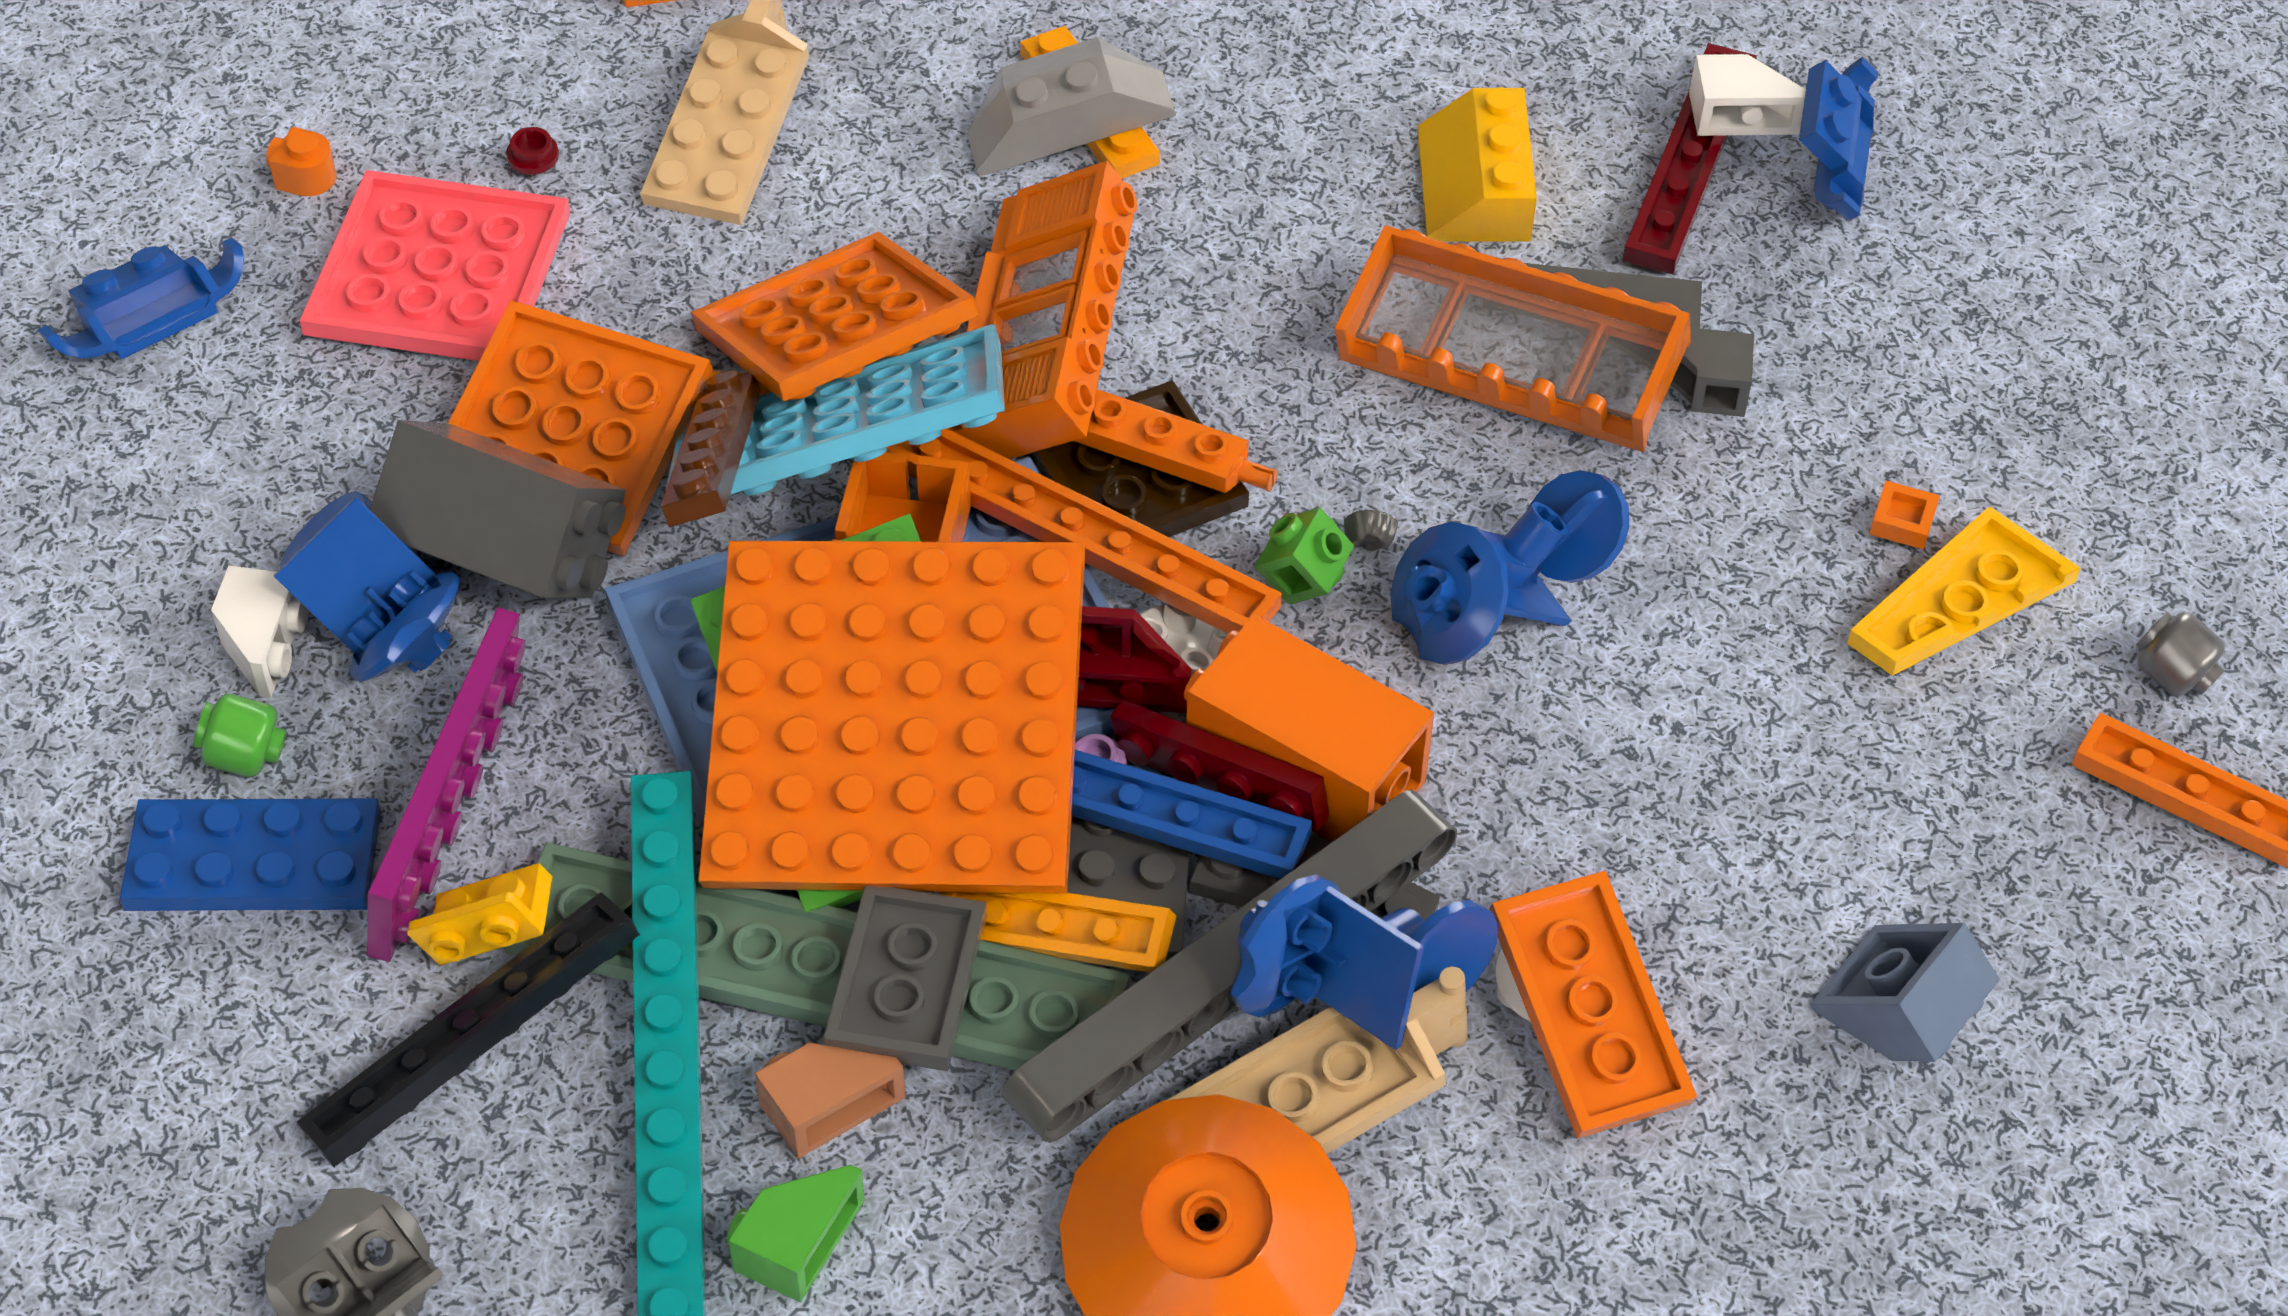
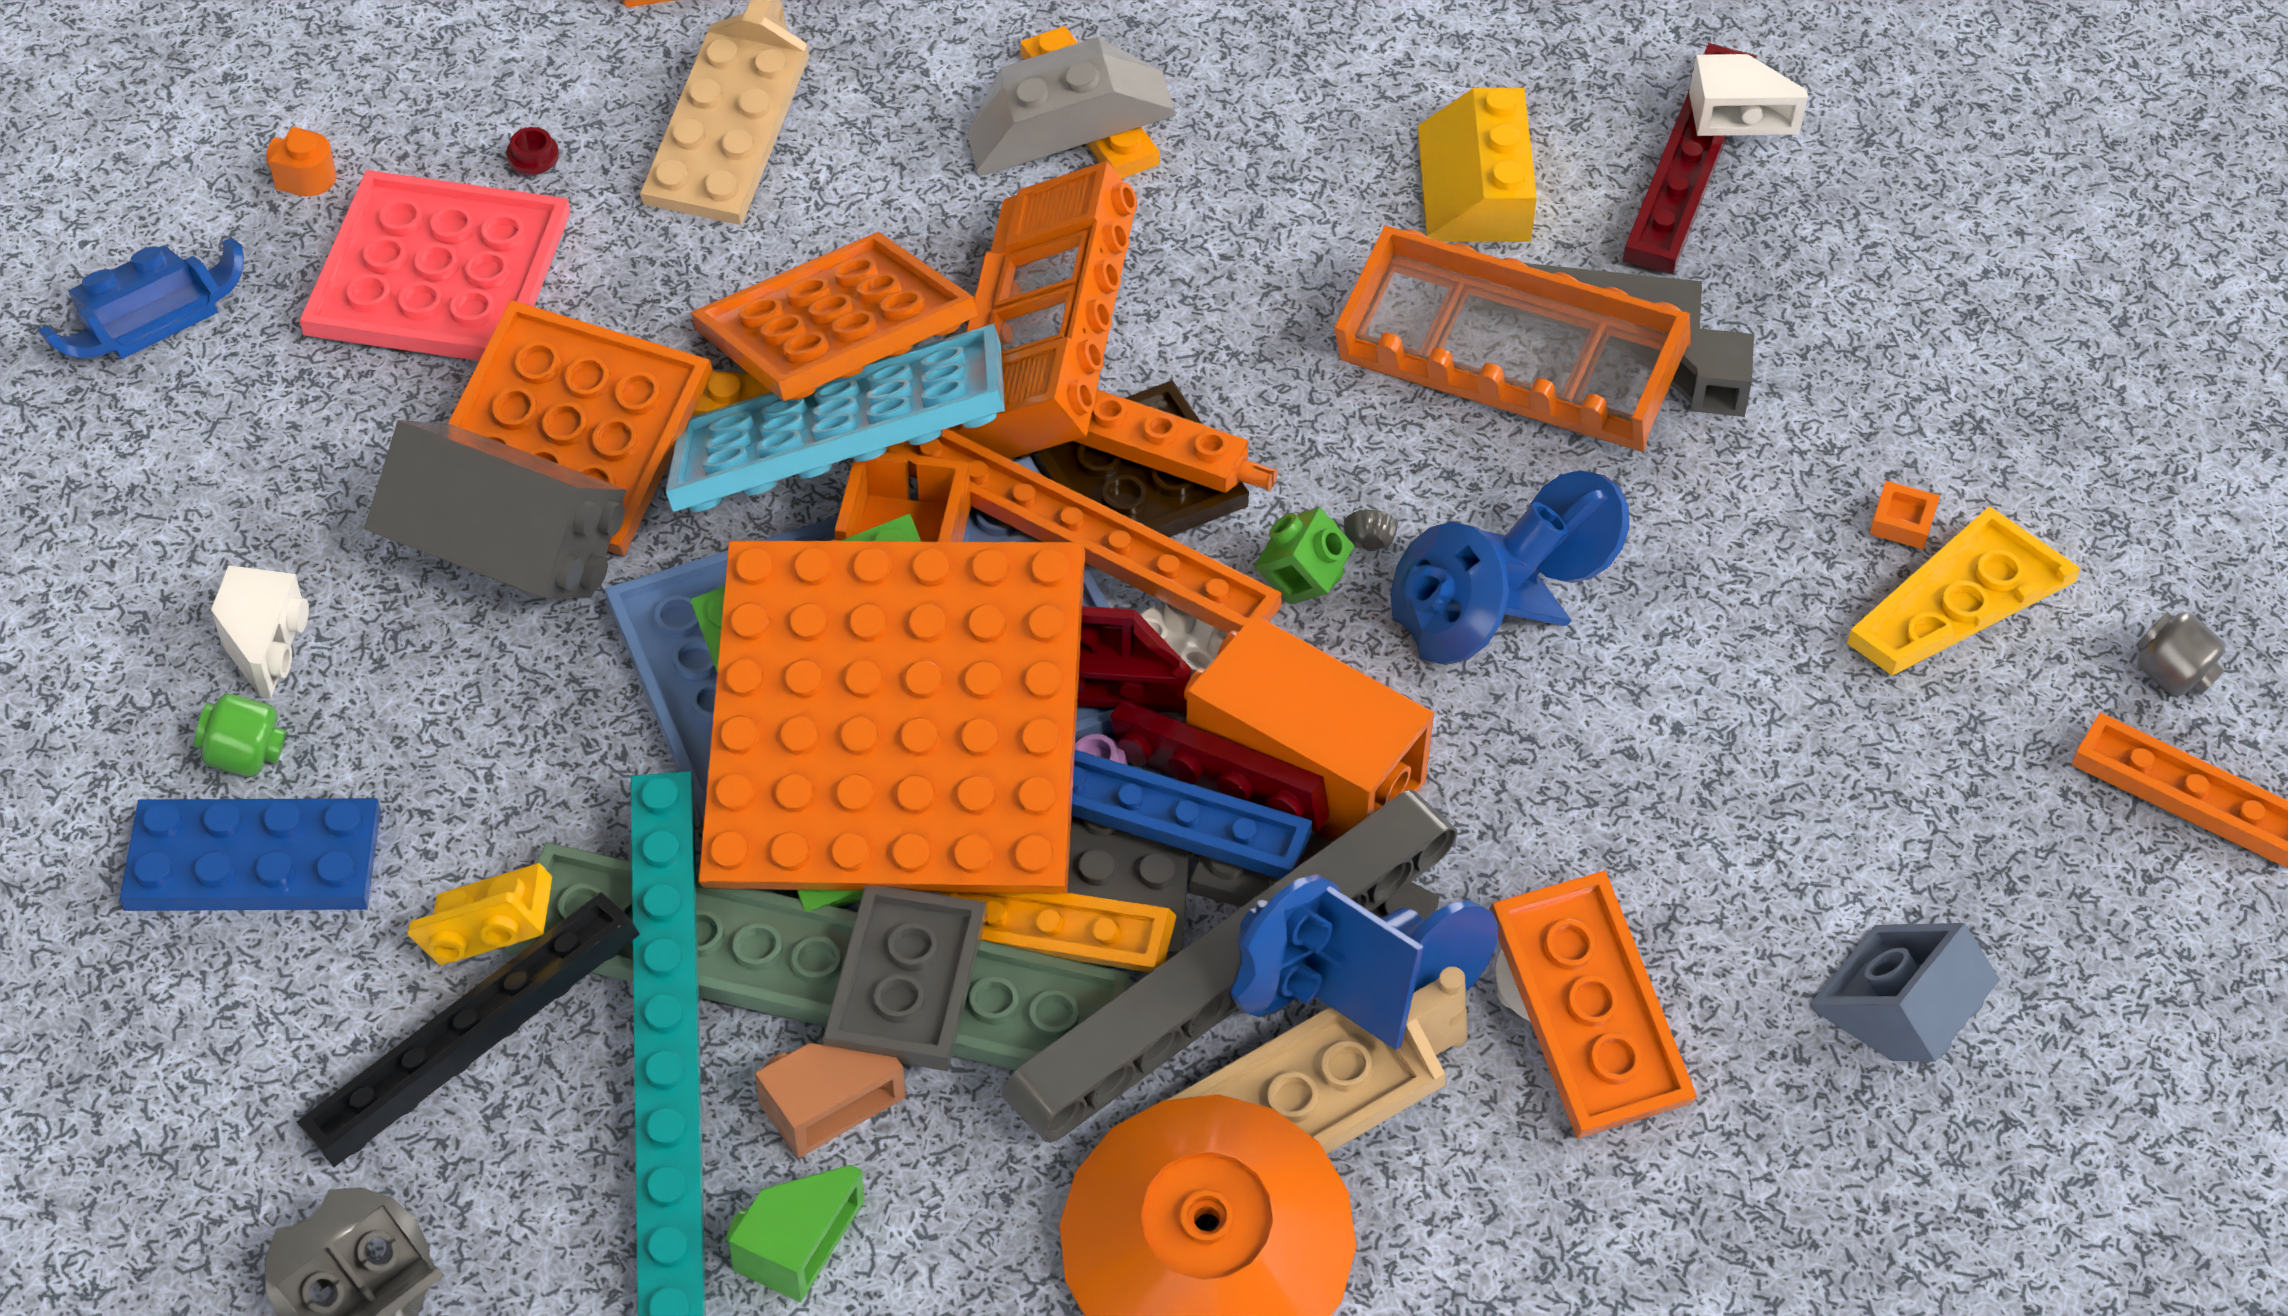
blue piece [273,491,460,682] -> none
magenta plate [367,607,526,962] -> none
reddish brown plate [661,370,761,527] -> none
blue plate [1799,56,1878,221] -> none

